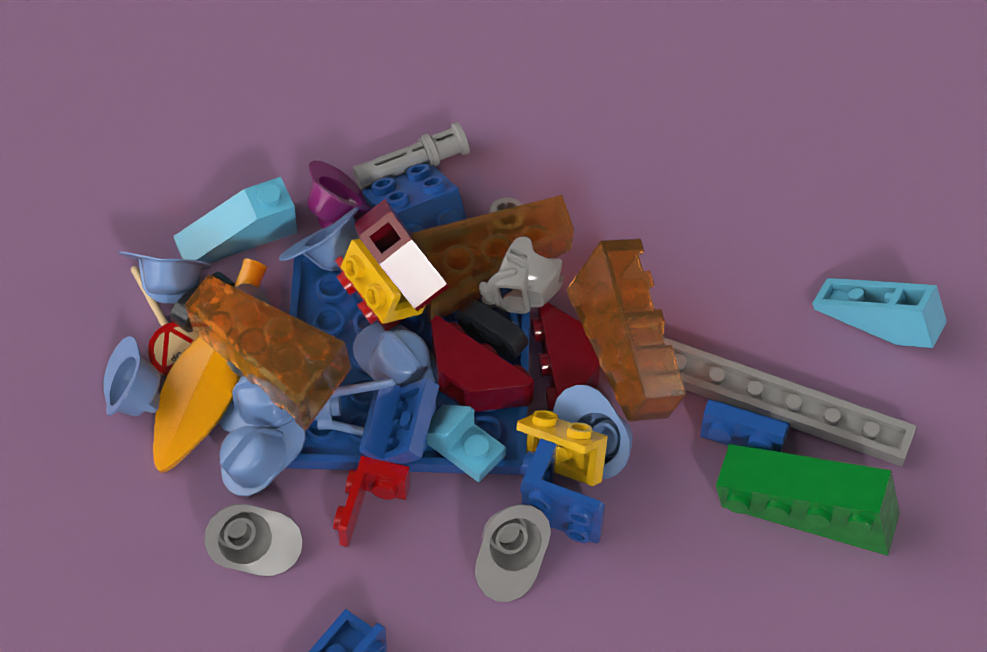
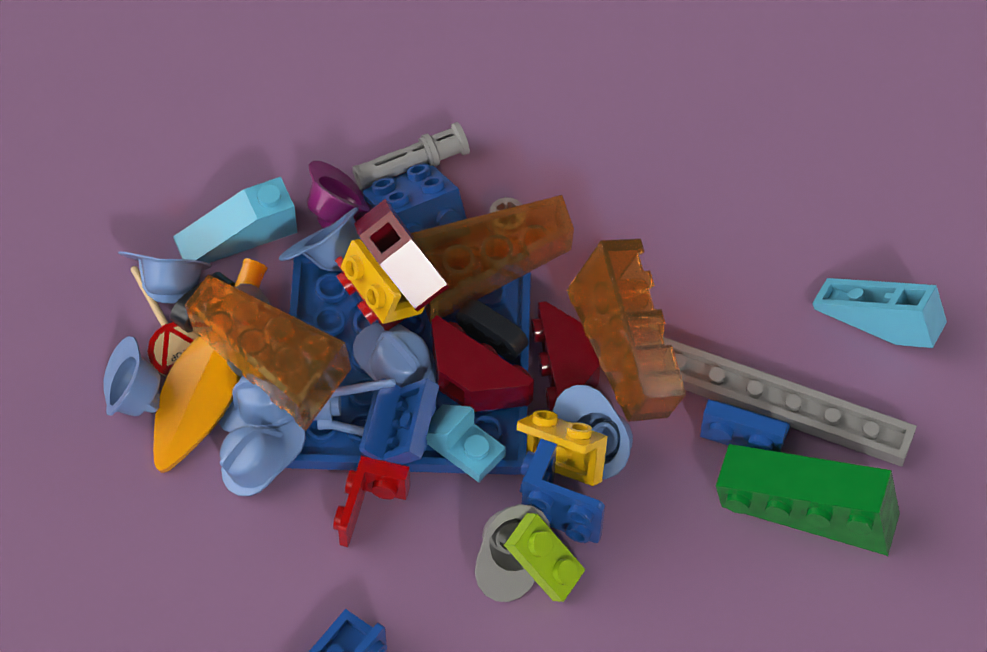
light grey piece [204,504,303,576] -> none
light grey helmet [479,237,565,314] -> none
none -> lime plate [504,513,586,602]

